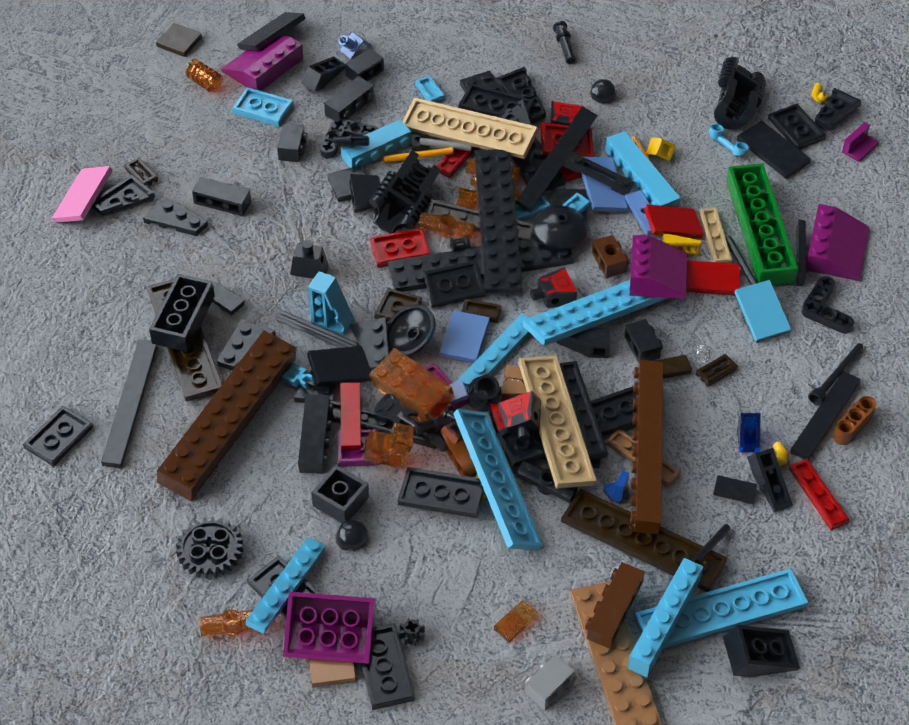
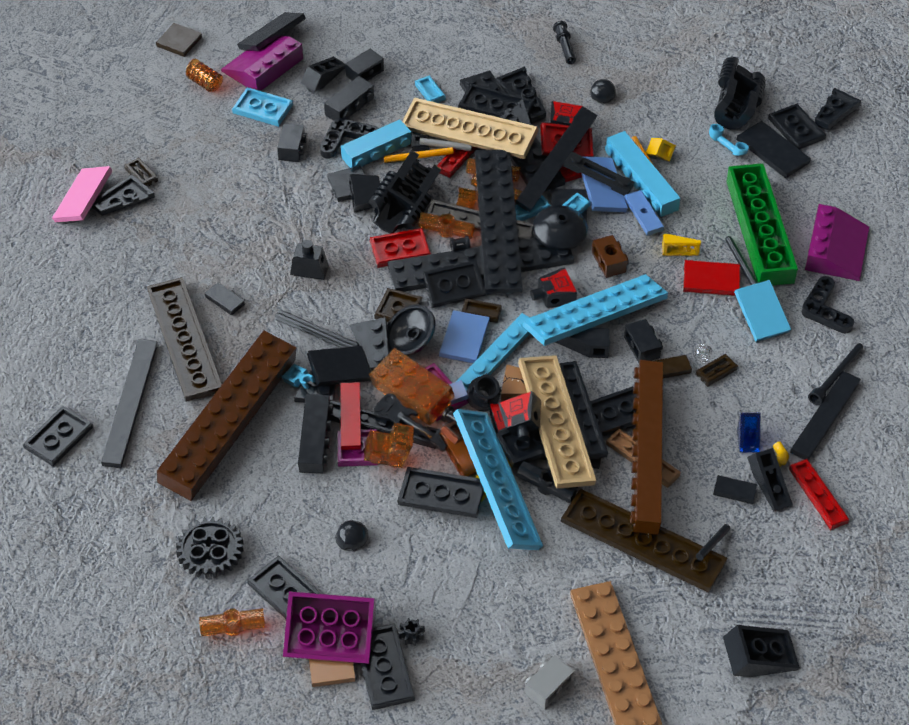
wing [143,197,208,236] -> none
black brick [149,274,215,352] -> none
brick [192,177,251,217] -> none
wing [217,320,276,370] -> none
medium azure plate [245,537,326,634] -> none
medium azure wedge [308,271,355,336] -> none
black brick [311,465,369,523] -> none
black axle [334,134,370,148] -> none
medium blue bracket [338,32,372,59] -> none
black axle [414,416,453,434] -> none
clear orange tile [494,600,538,642] -> none
reddish brown brick [585,562,645,649] -> none
blue tile [603,470,629,504] -> none
medium azure brick [628,558,703,678] -> none
magenta slope [629,235,687,299] -> none
medium azure plate [634,568,808,649] -> none
red tile [644,204,704,239] -> none
tan tile [698,208,732,264] -> none
black tile [796,220,806,286] -> none
yellow arm [811,83,828,104] -> none
dark orange beam [834,396,877,445] -> none
magenta panel [842,122,879,162] -> none

